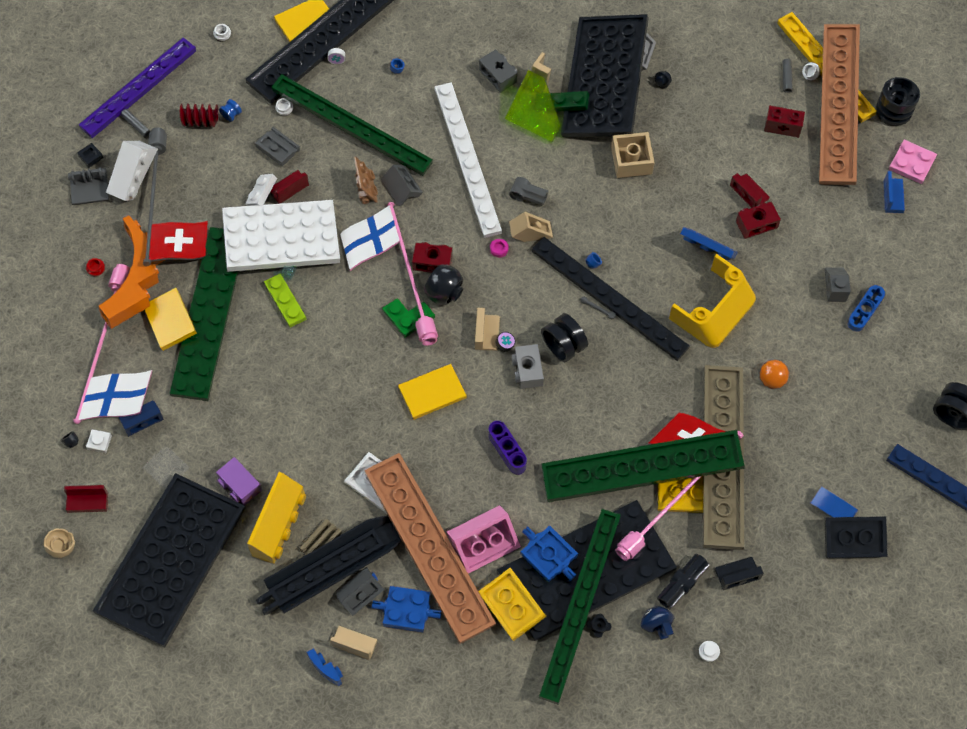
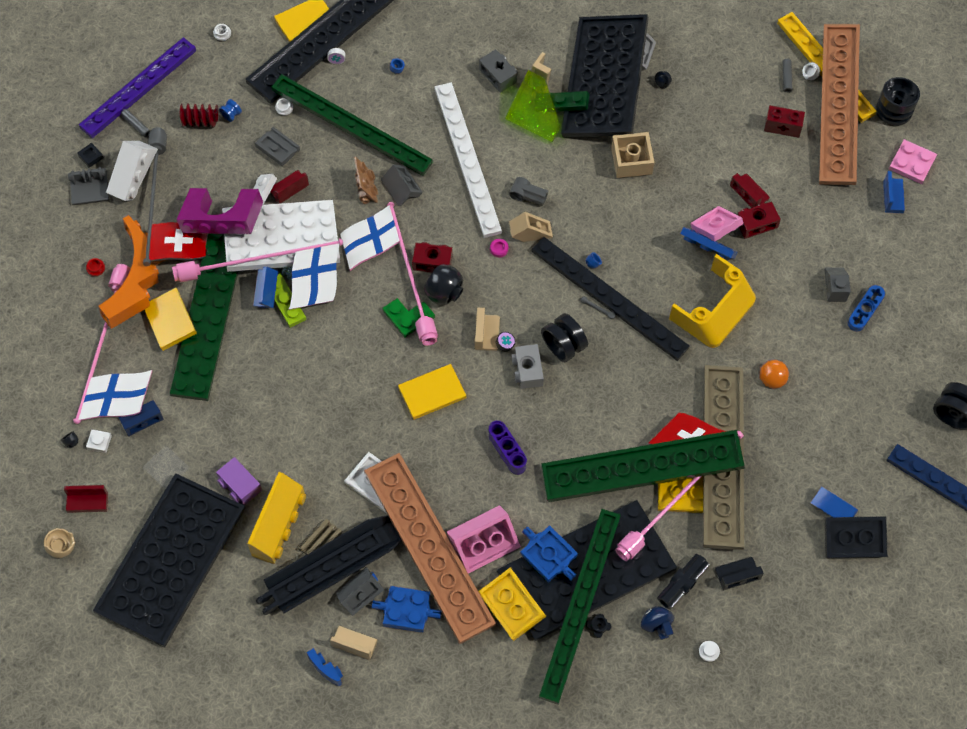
none -> flag [172,239,343,310]
none -> magenta arch [176,188,263,234]
none -> blue panel [253,267,278,308]
none -> bright pink plate [690,206,743,241]

